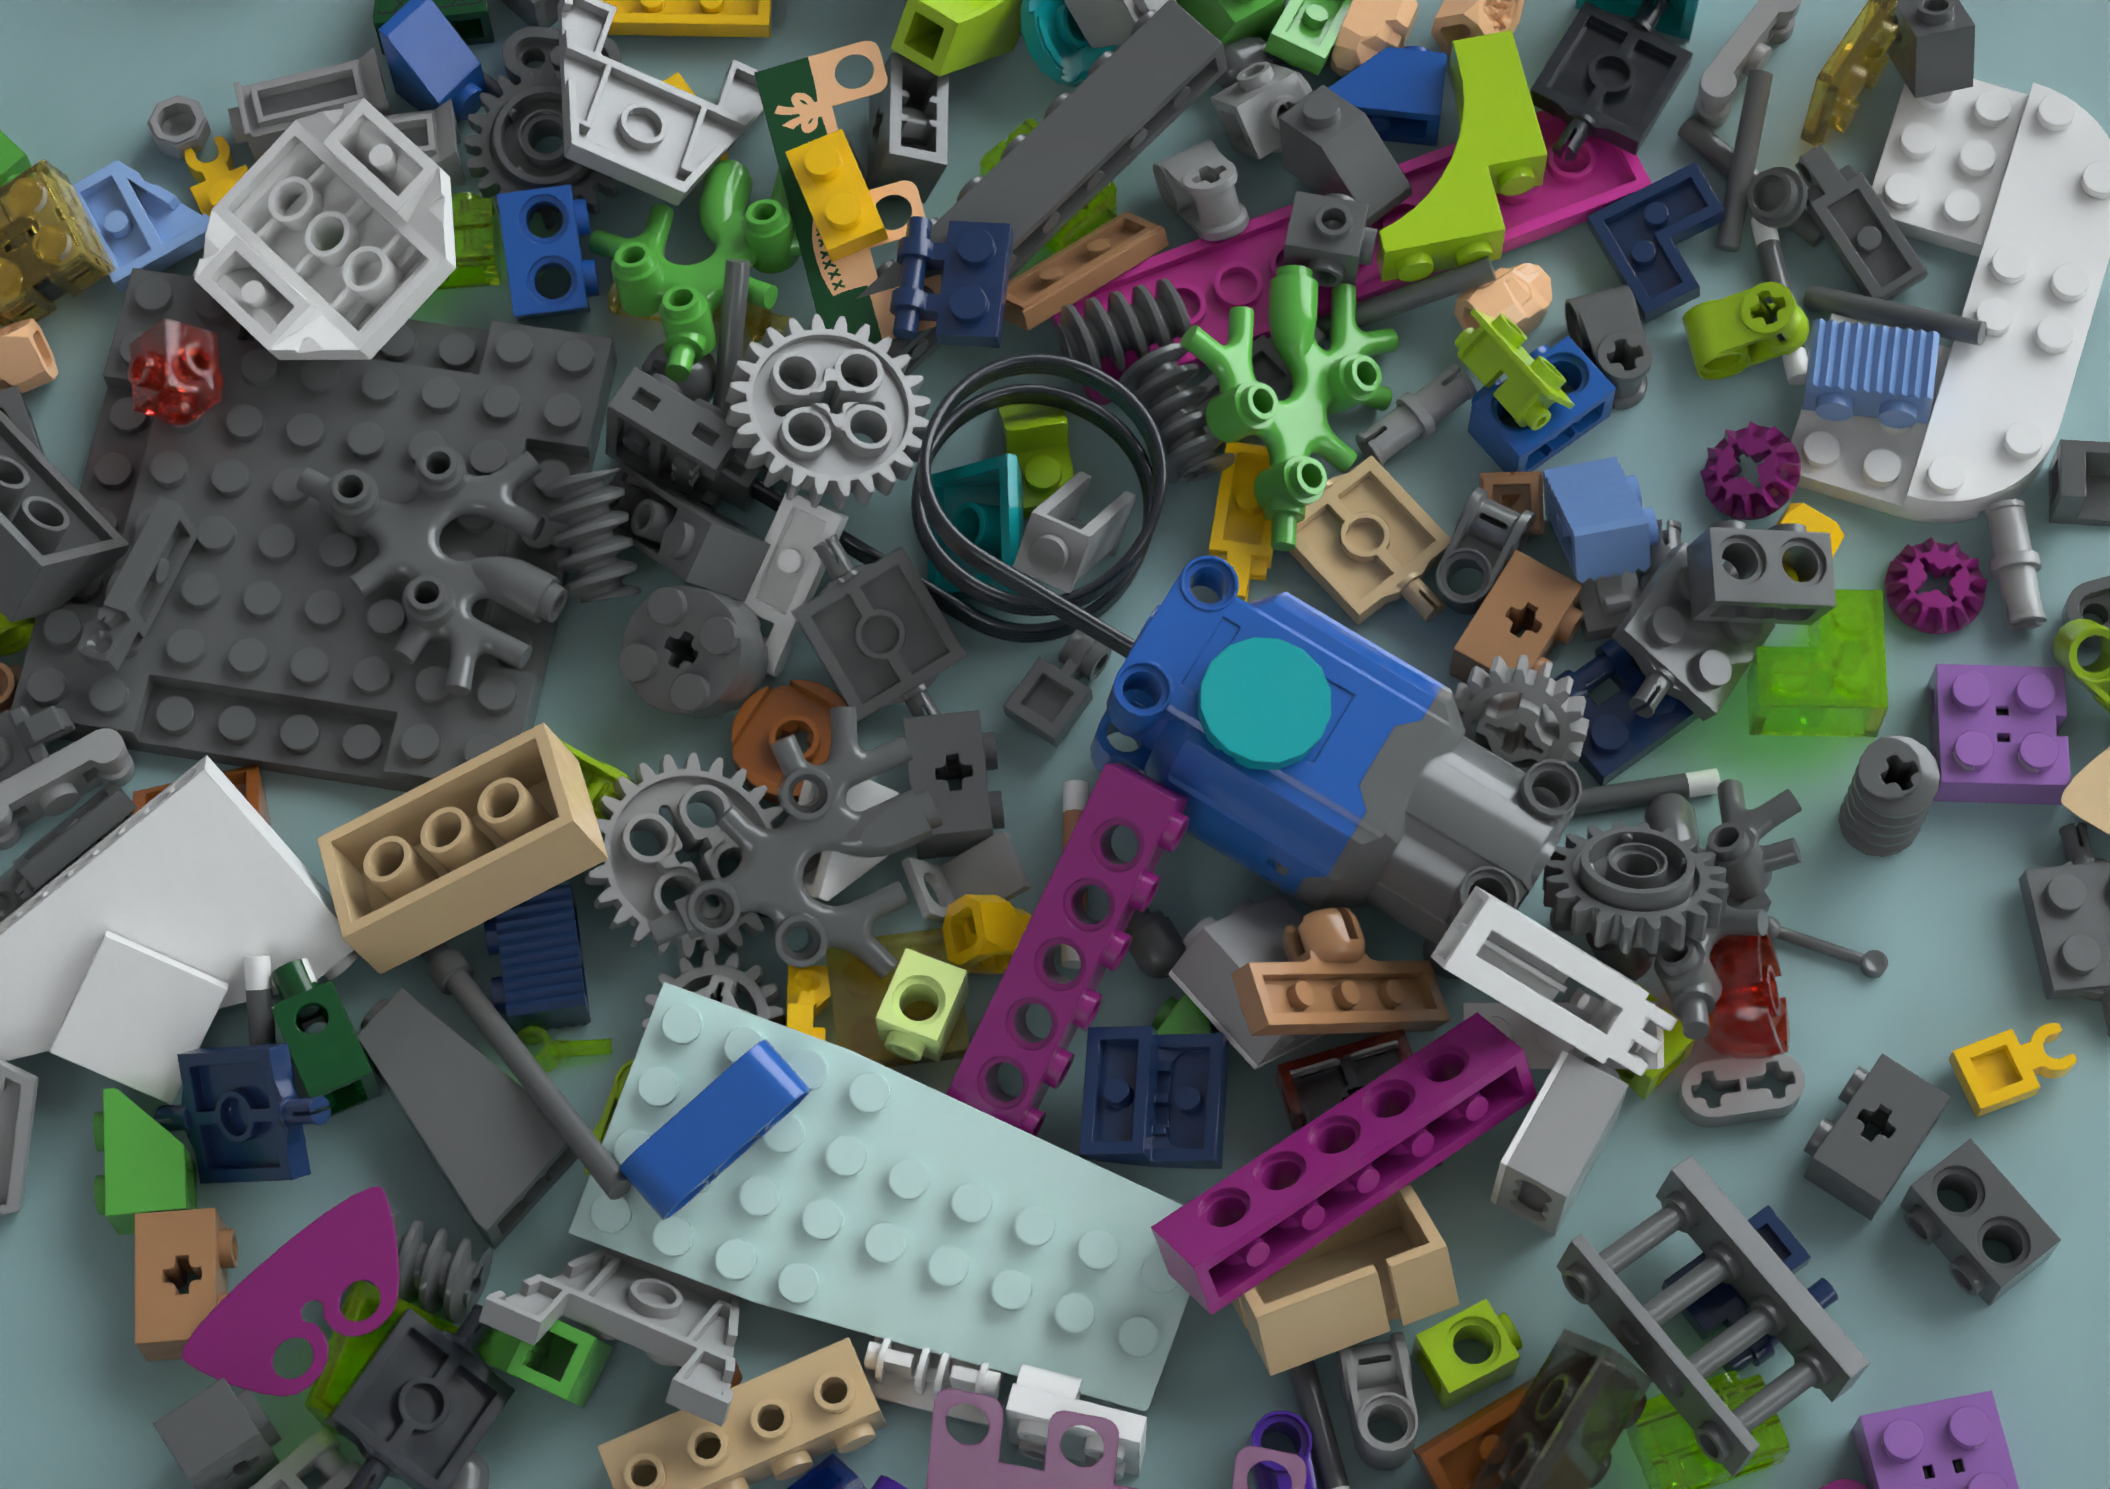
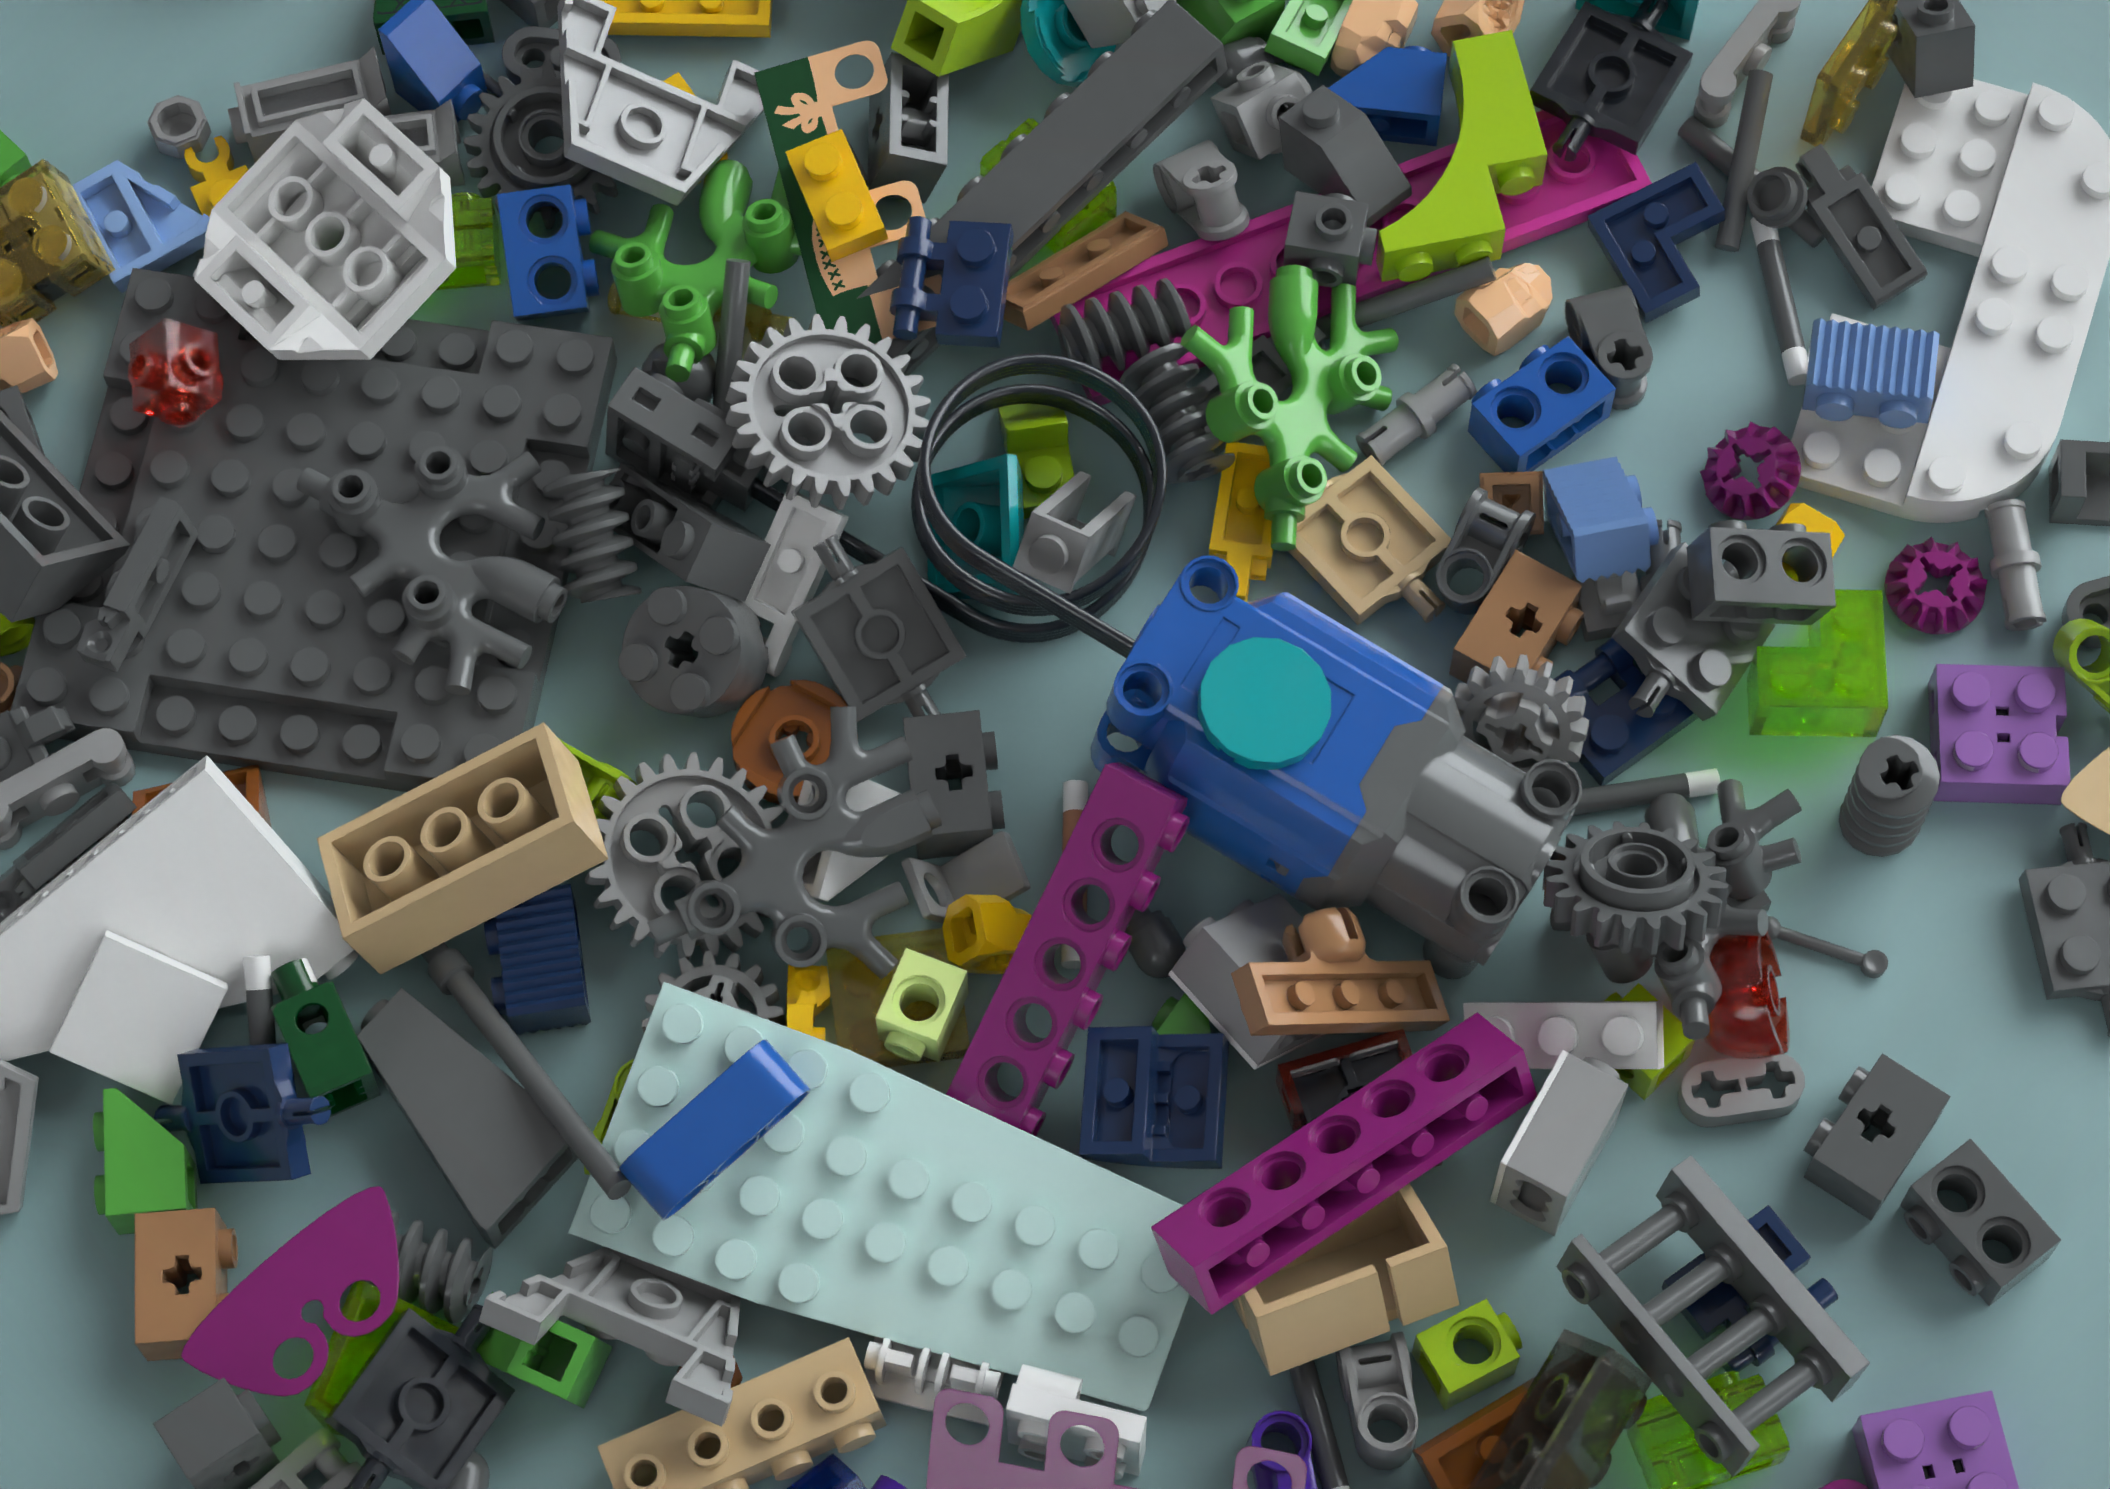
clear neon green hand [517,1026,612,1073] -> none
dark grey plate [1003,629,1112,748] -> none
white hinge [1430,886,1678,1076] -> none
lime hinge [1455,308,1575,431] -> none
lime piece [1682,281,1809,380] -> none
dark grey bar [1803,284,1987,346] -> none
yellow plate [1948,1023,2077,1118] -> none

